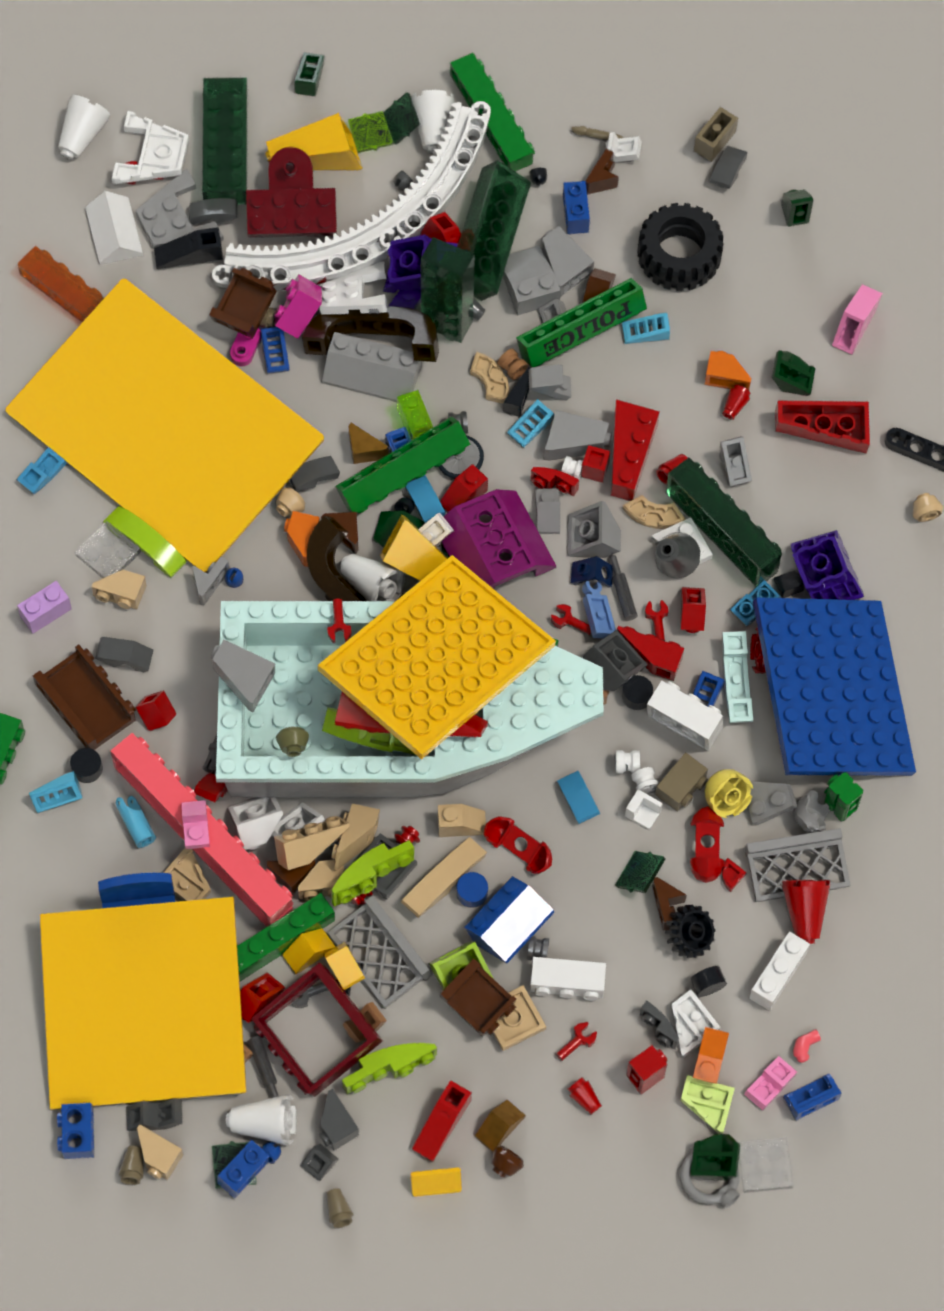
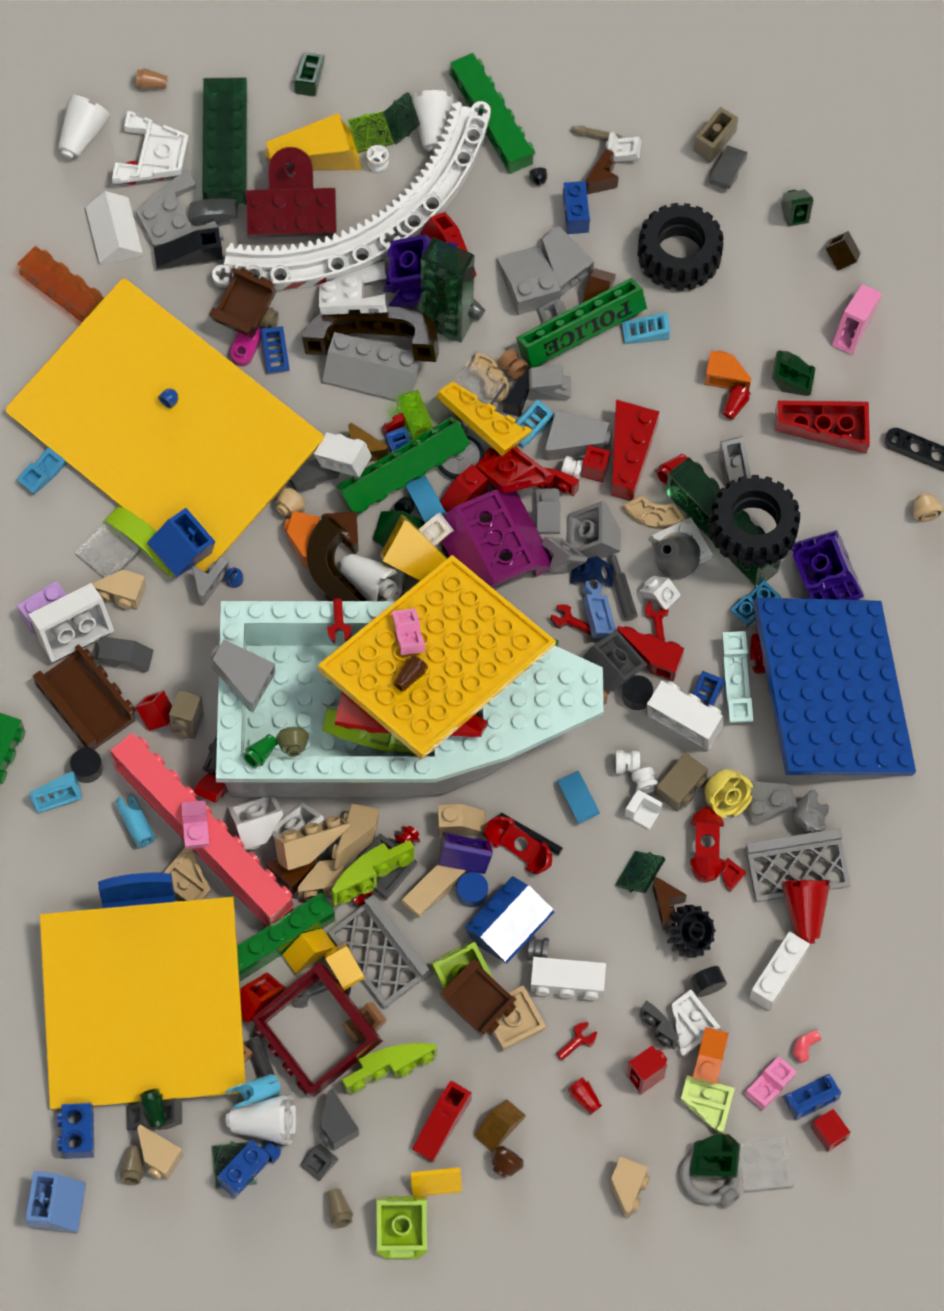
dark pink brick [274,274,322,339] -> none
dark grey hinge [394,170,413,190] -> none
clear green brick [449,160,531,301] -> none
red slope [680,587,706,633] -> none
black slope [774,570,805,598] -> none
green brick [824,773,864,822] -> none
none -> medium blue slope [25,1171,86,1233]
none -> white brick [29,583,114,662]
none -> medium nougat cone [135,68,167,89]
none -> dark green cone [139,1088,166,1127]
none -> blue slope [147,508,215,578]
none -> blue hinge [158,388,178,409]
none -> dark tan brick [169,690,204,739]
none -> medium azure piece [225,1074,280,1109]
none -> green cone [243,734,278,768]
none -> white brick [314,432,372,477]
none -> white wheel [367,145,389,173]
none -> lime slope [376,1196,427,1259]
none -> red tile [381,413,405,437]
none -> bright pink slope [392,608,425,655]
none -> reddish brown cone [393,655,427,692]
none -> yellow wing [436,381,532,456]
none -> dark purple slope [438,832,493,874]
none -> clear plate [454,359,507,405]
none -> red wing [476,446,553,493]
none -> black bar [499,812,563,856]
none -> light grey slope [542,536,587,573]
none -> tan slope [610,1156,650,1219]
none -> white bracket [639,576,680,610]
none -> black tyre [709,475,800,568]
none -> red panel [811,1109,851,1152]
none -> dark brown panel [825,231,861,270]

